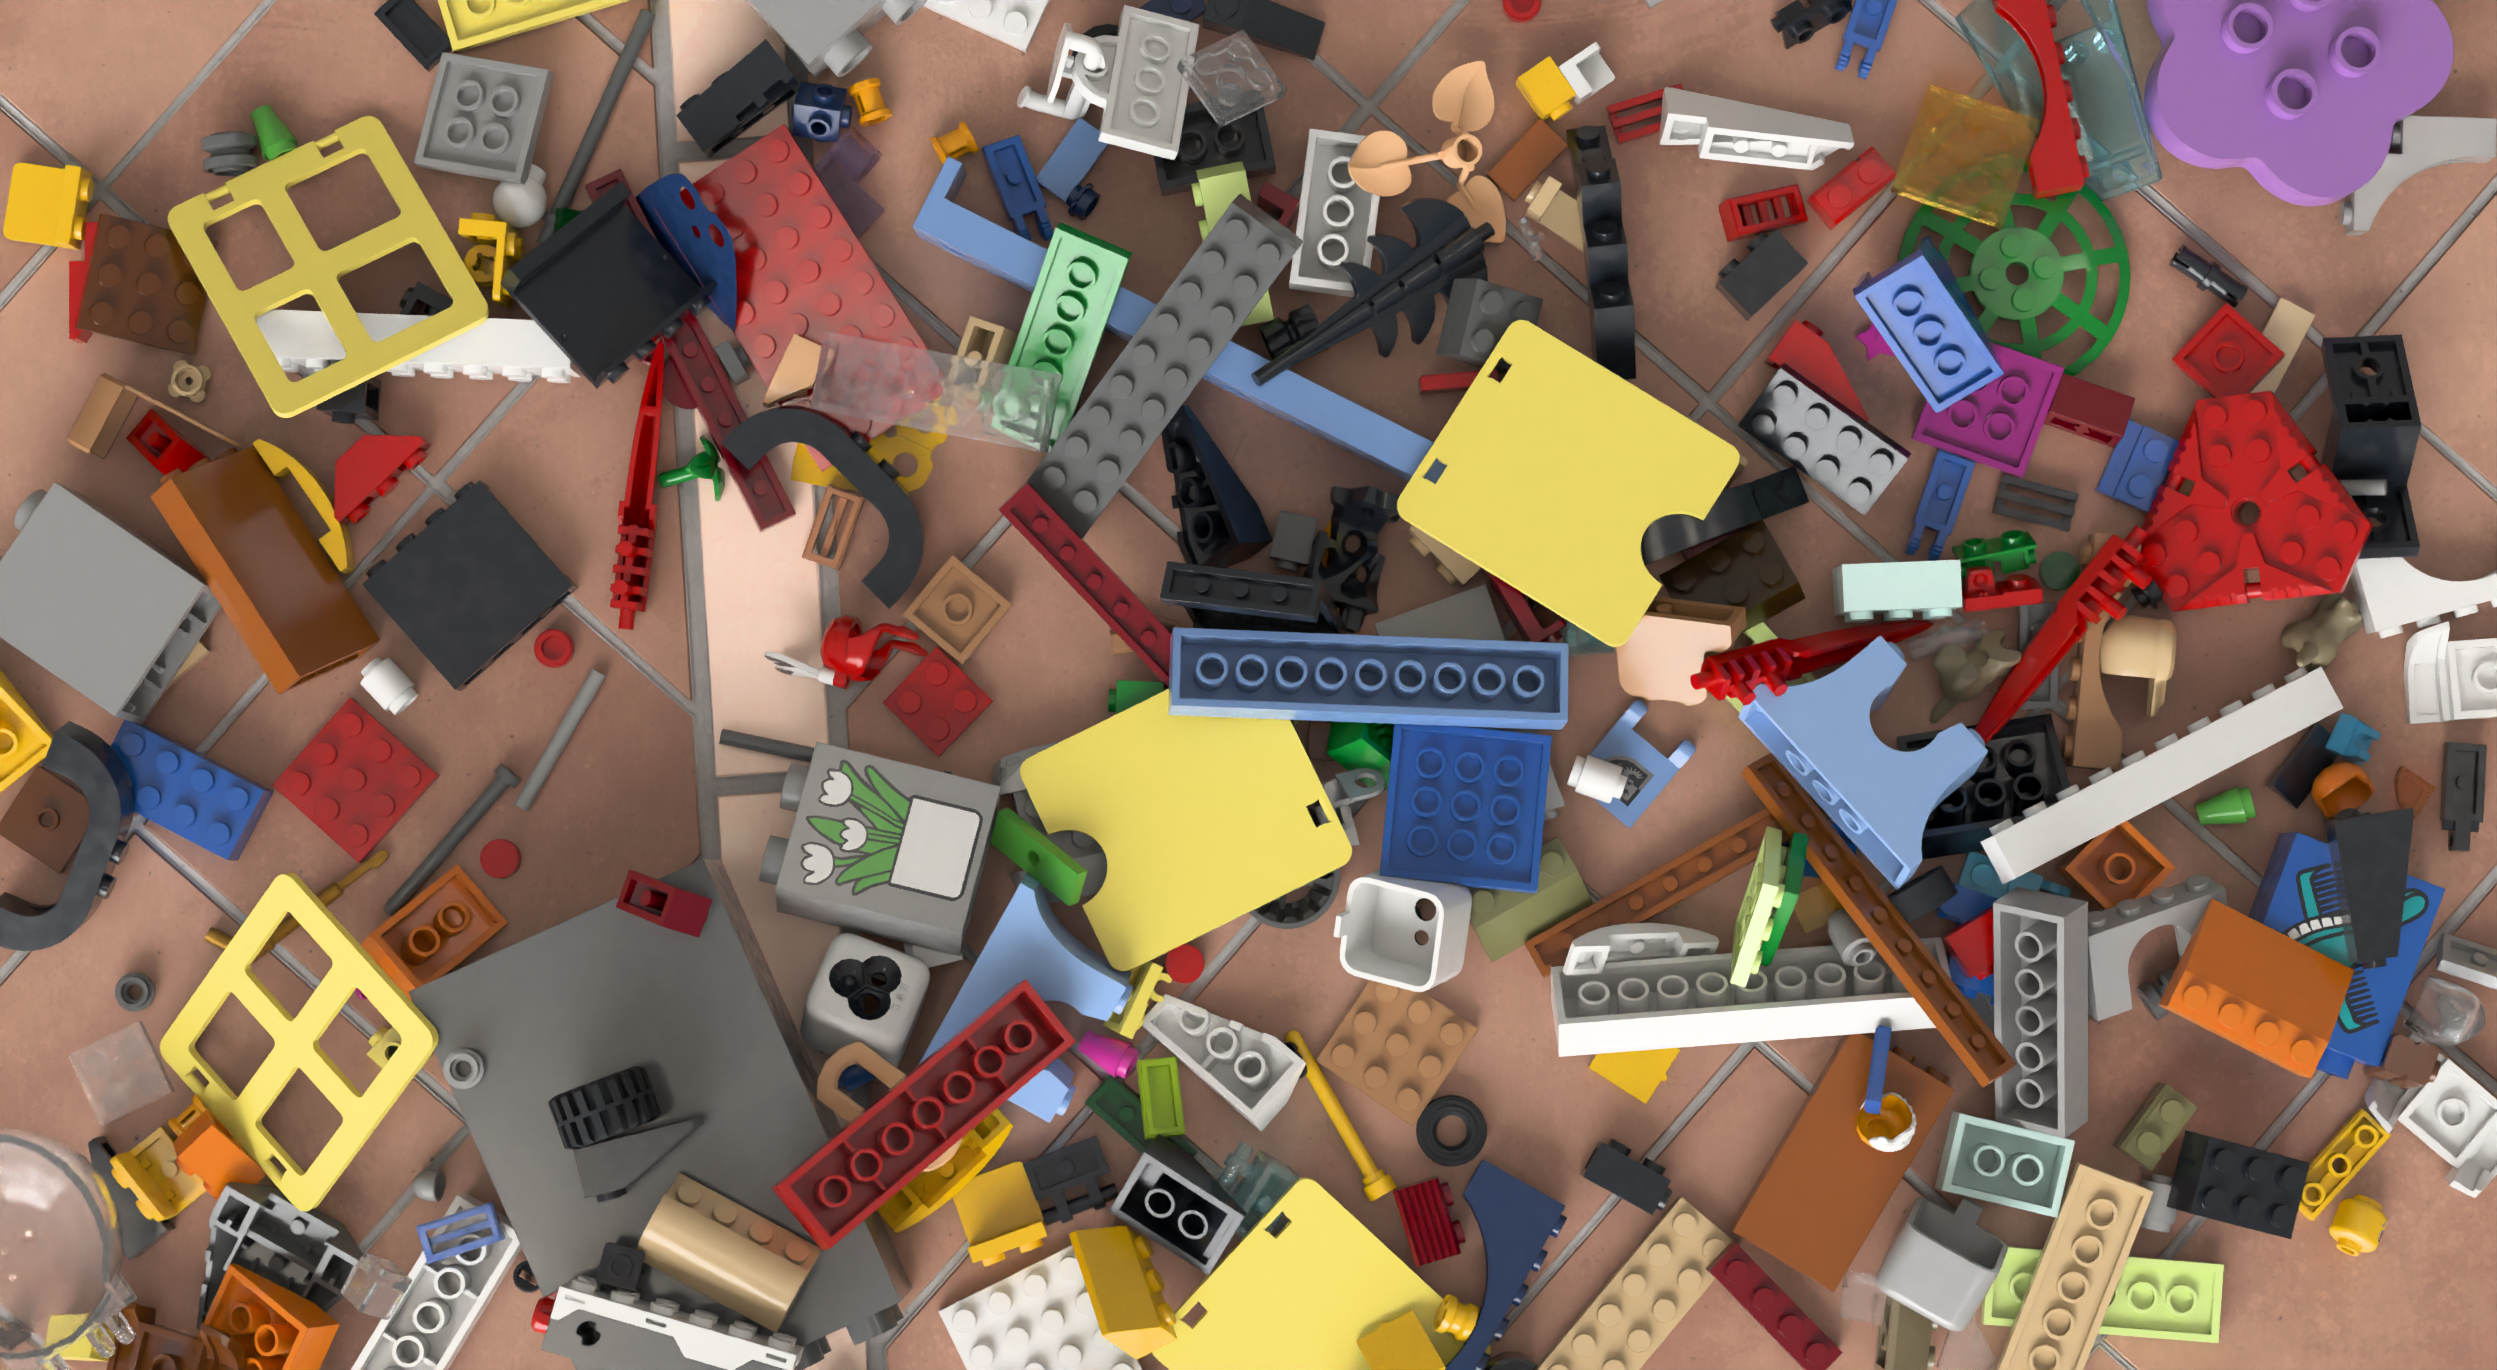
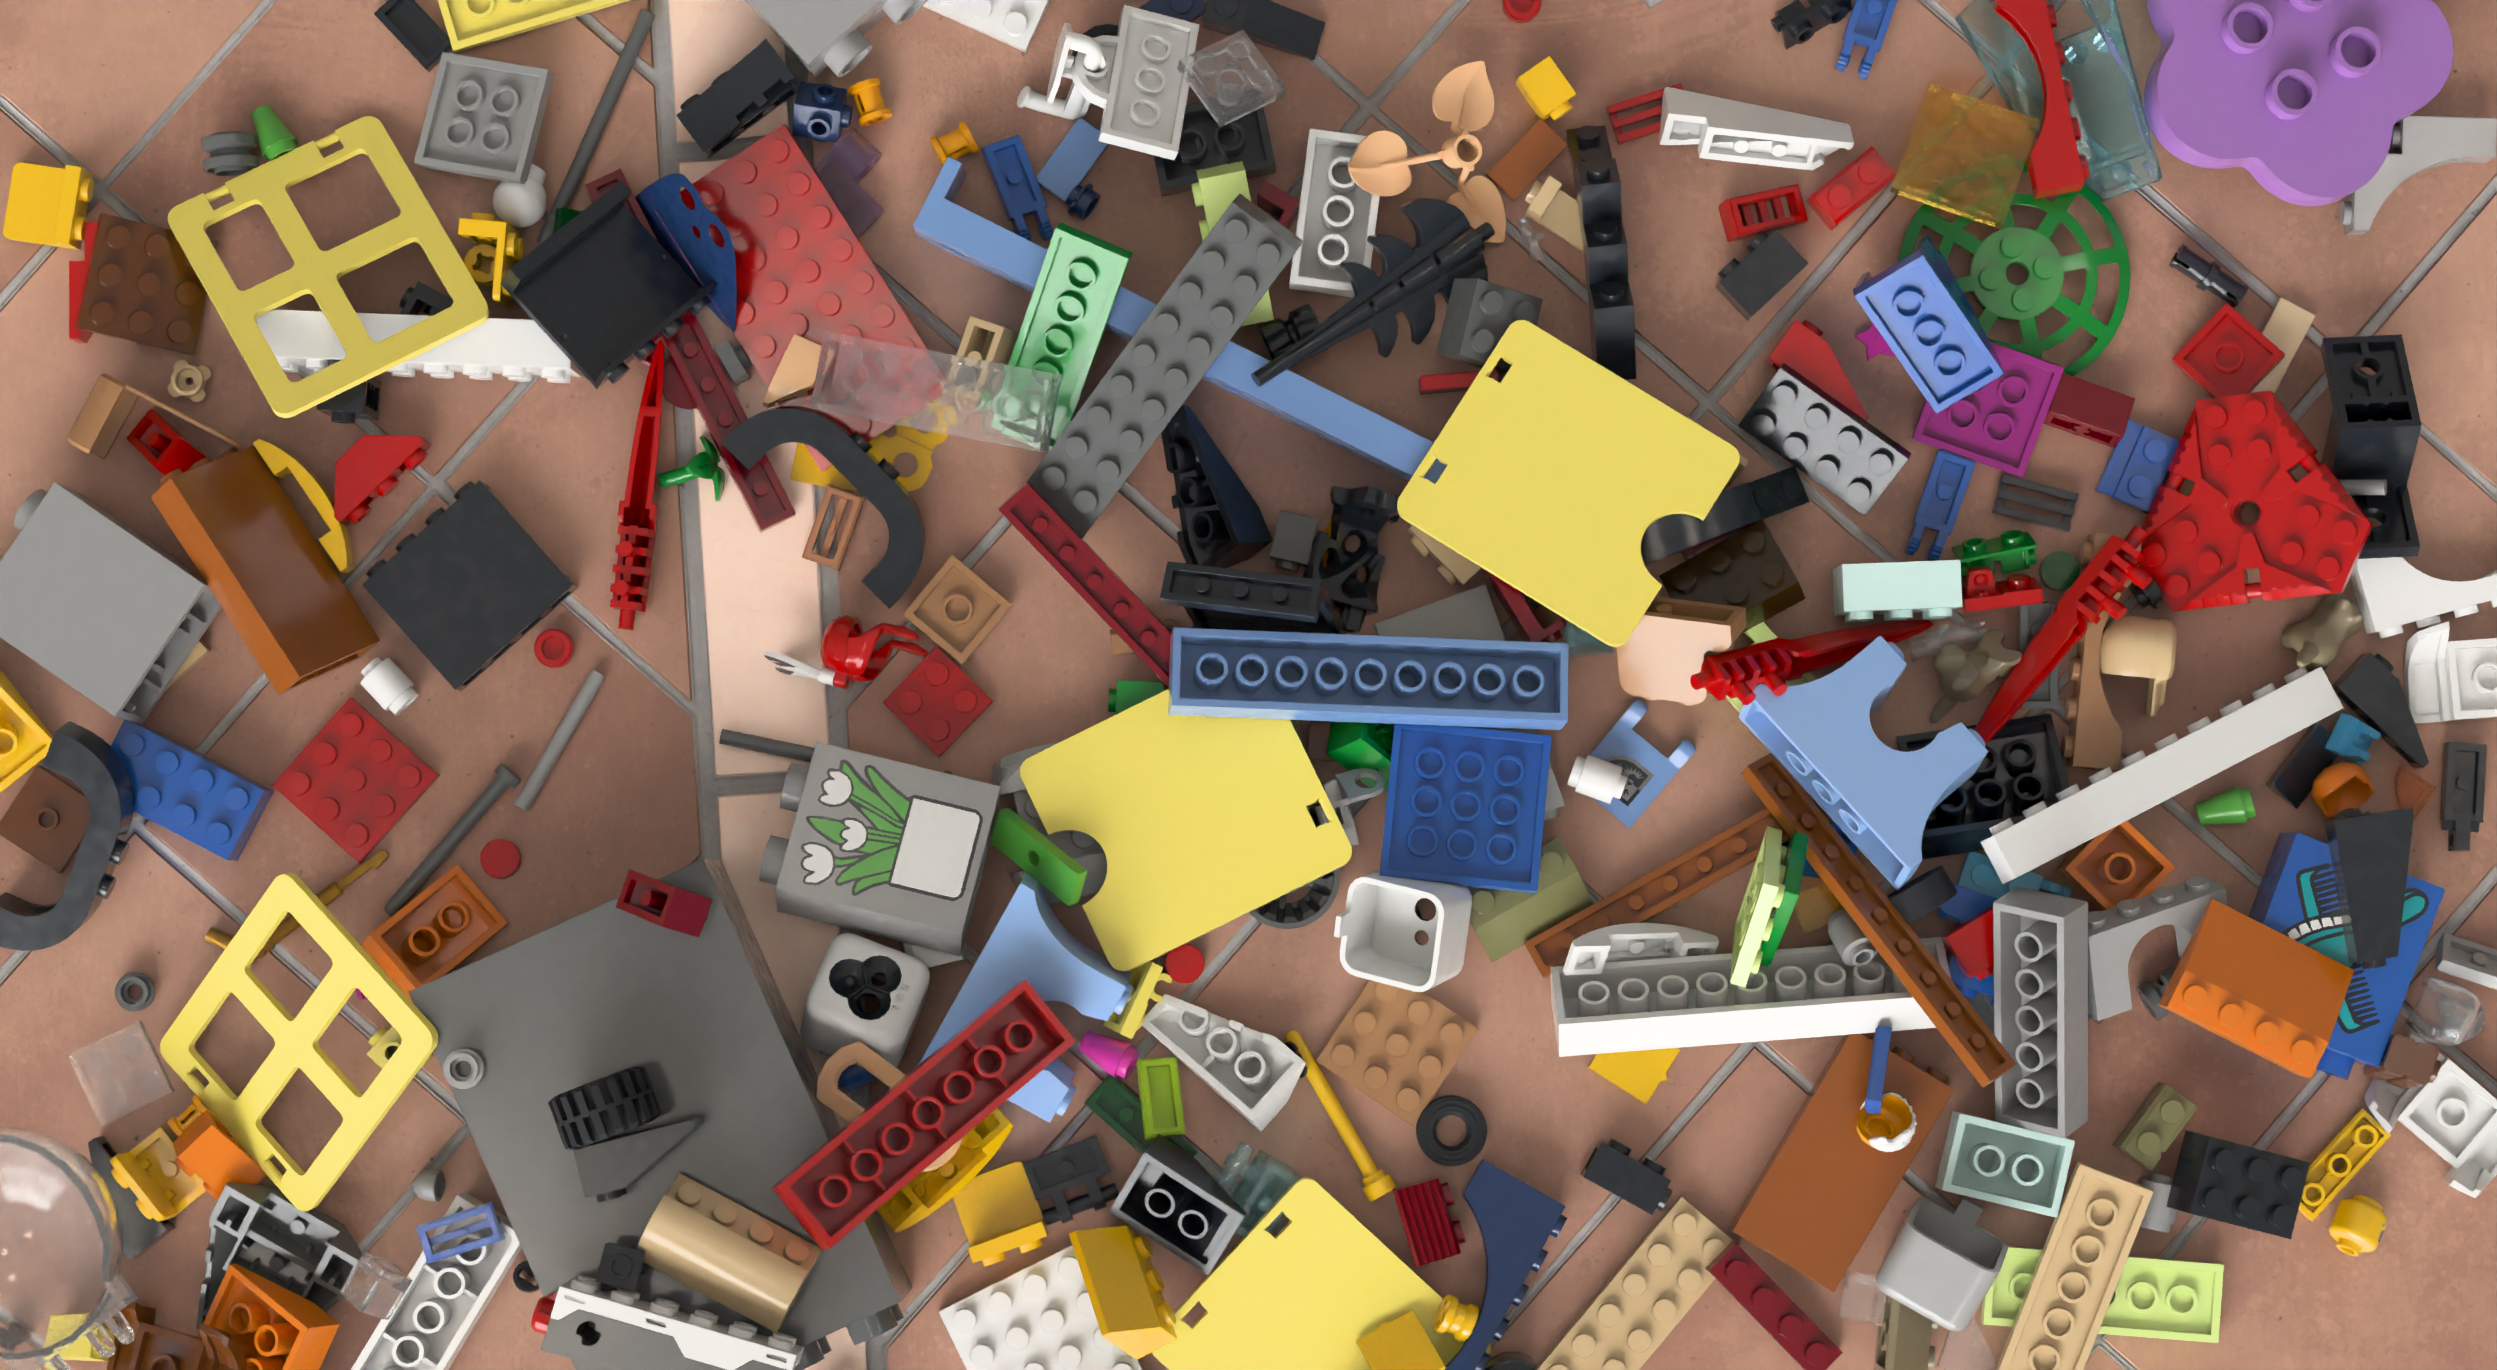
white panel [1558,42,1615,106] -> none
none -> black slope [2332,653,2429,769]

